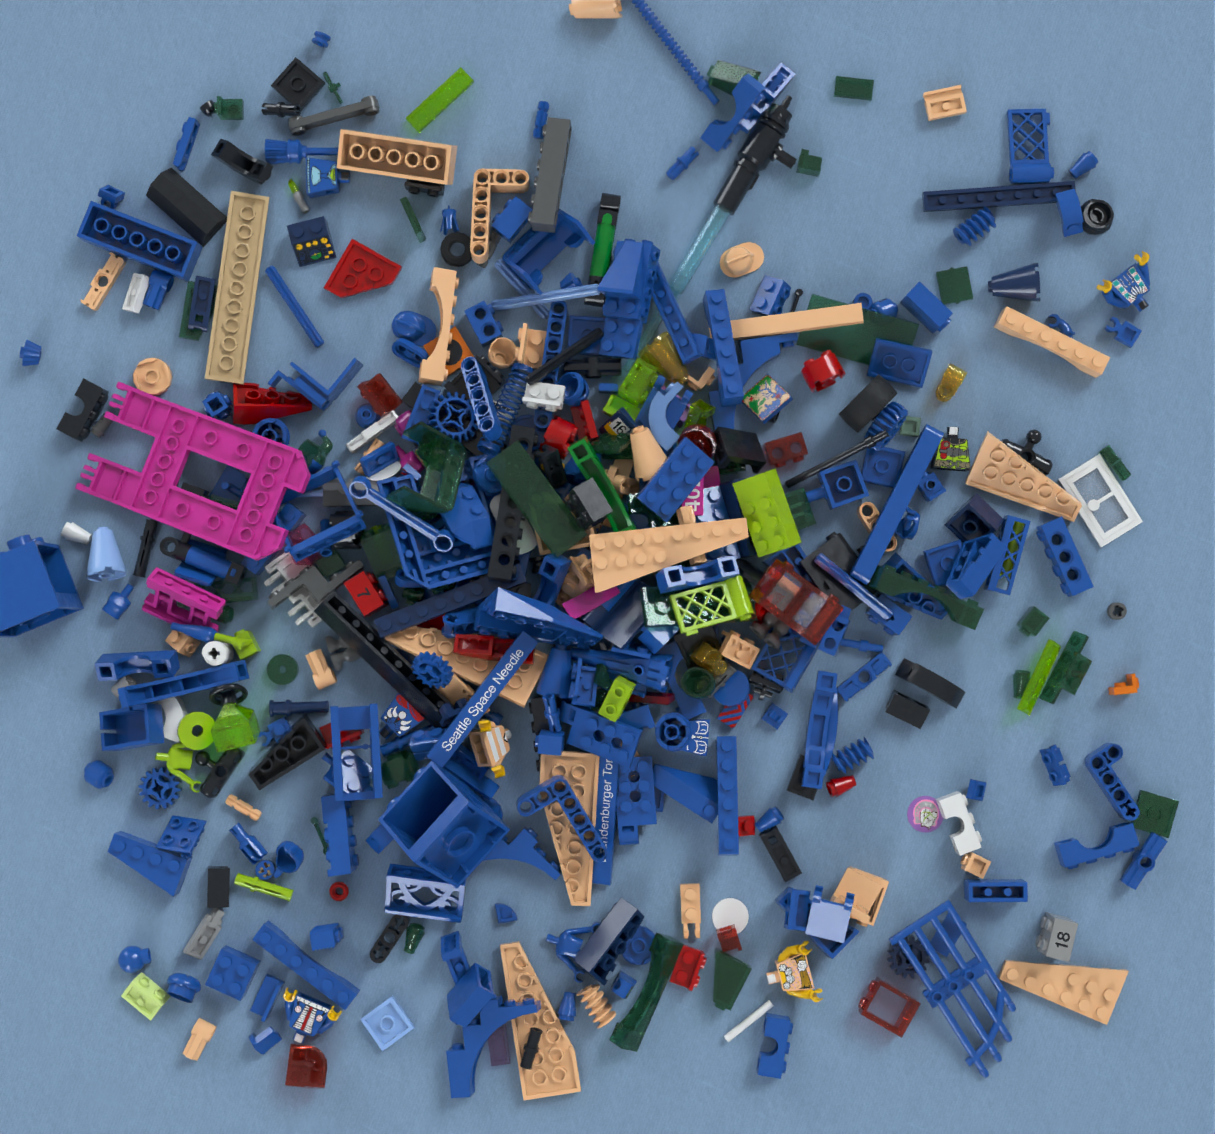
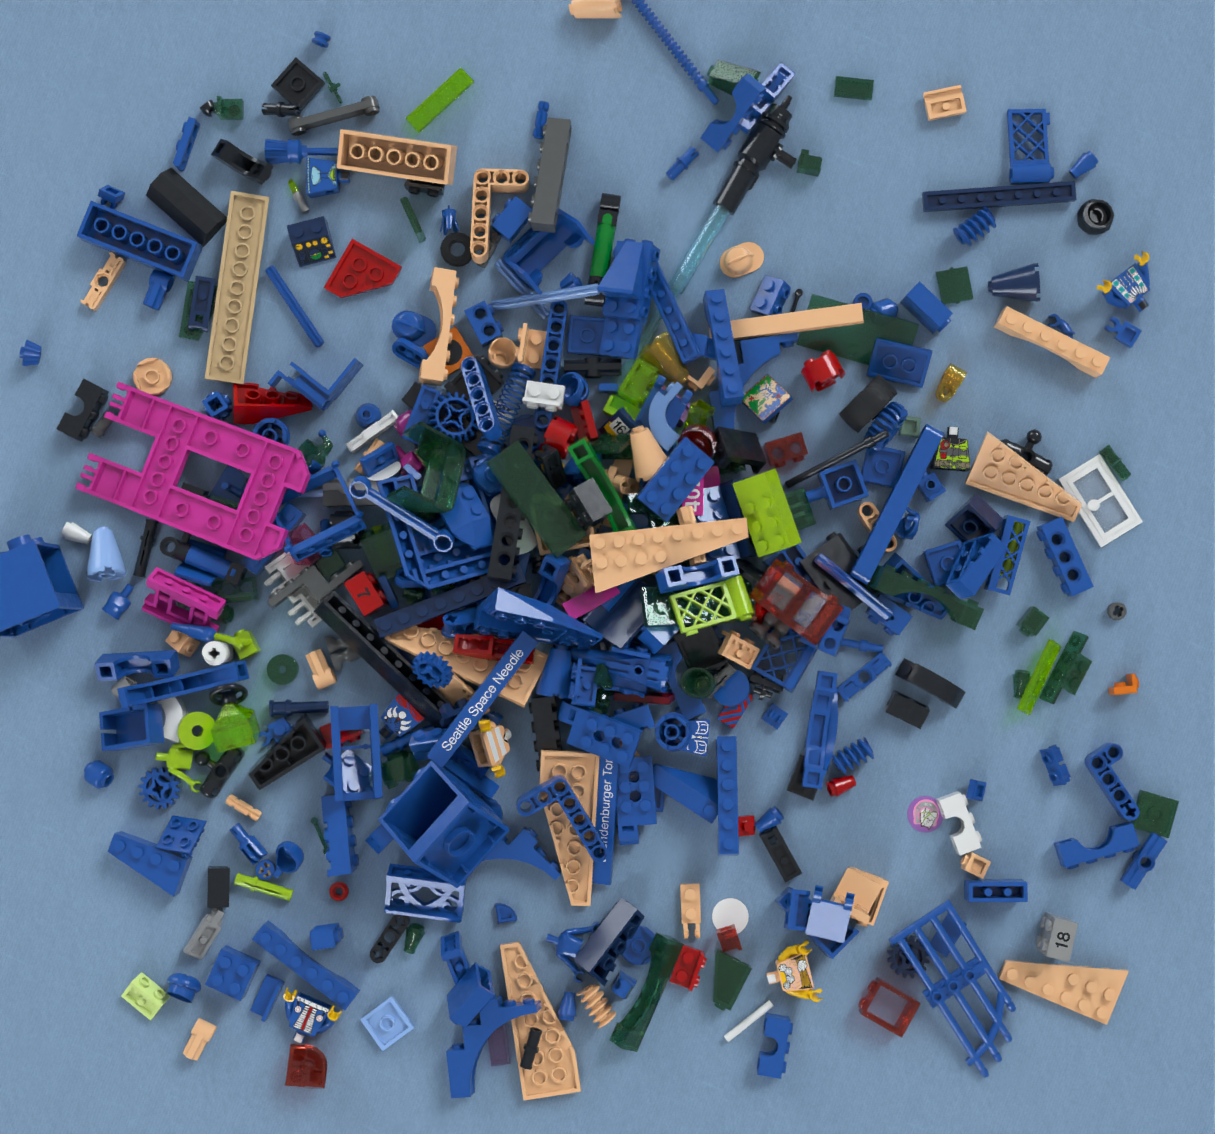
blue piece [118,946,151,973] -> none
white plate [122,273,150,314] -> none
blue tile [249,1026,282,1055] -> none
clear red bracket [357,373,403,417] -> none
black axle [525,328,604,385] -> none
blue brick [535,729,565,756] -> none
blue pin [542,693,562,733] -> none
lime brick [598,675,637,722] -> none
clear yellow piece [690,641,727,675] -> none
blue brick [1056,189,1083,237] -> none

